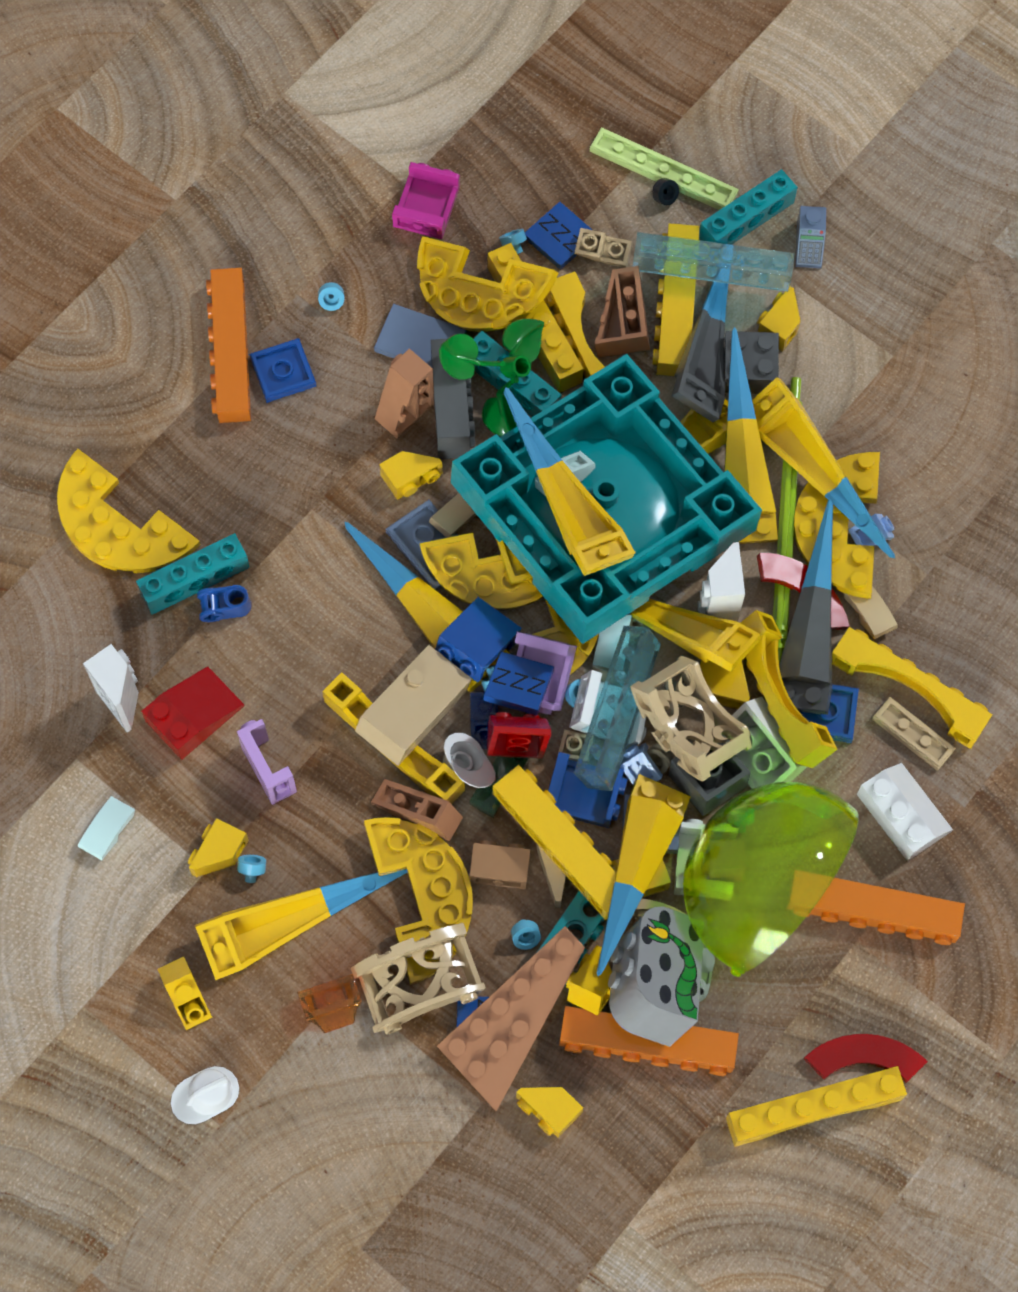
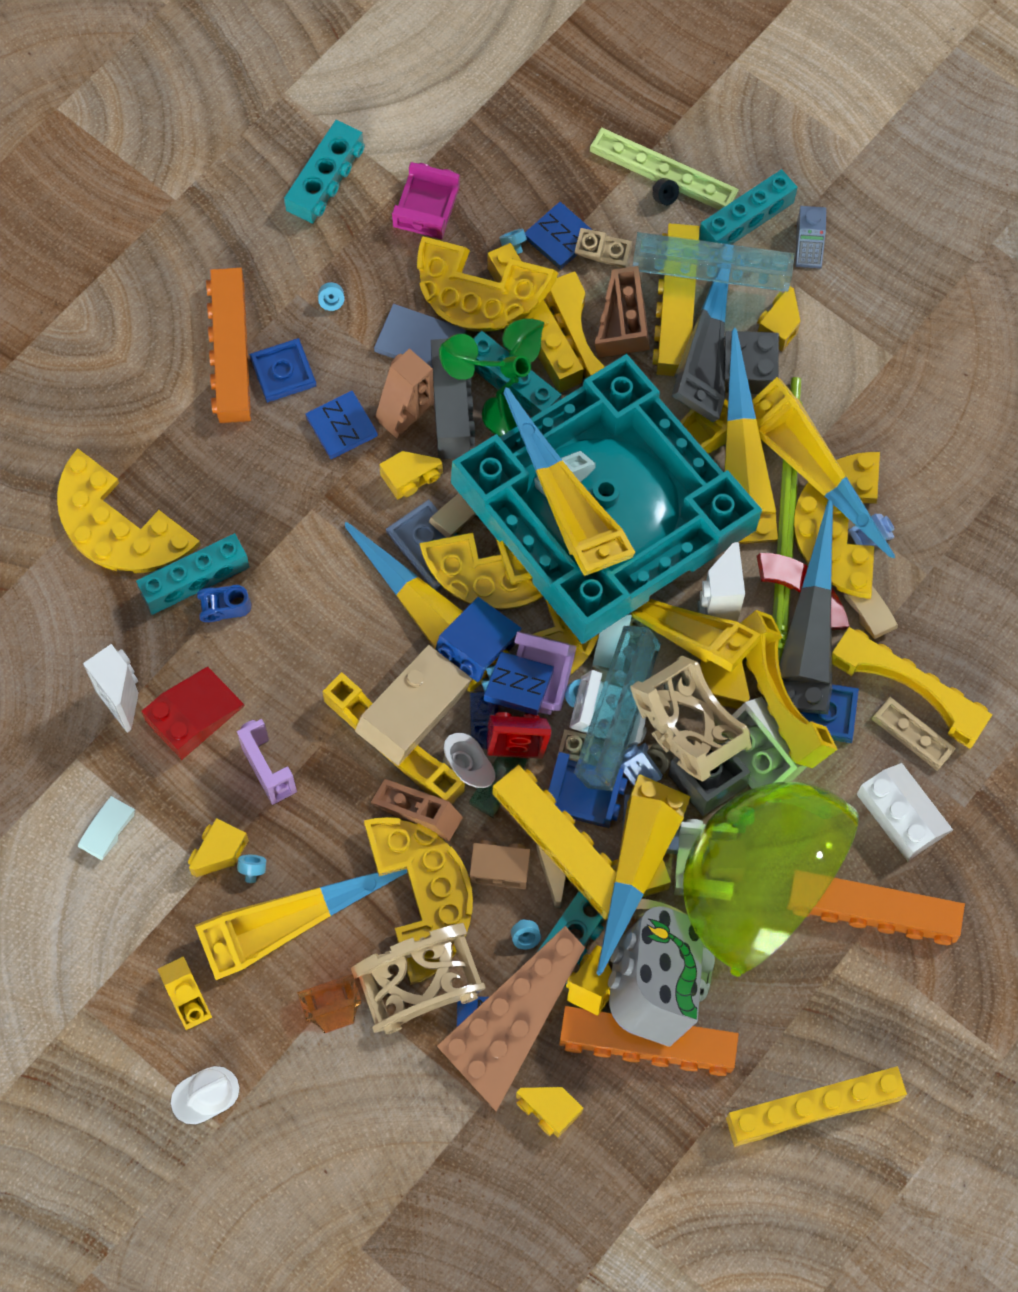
red tile [803,1034,928,1083] -> none
none -> teal brick [284,119,365,224]
none -> blue tile [305,391,378,460]

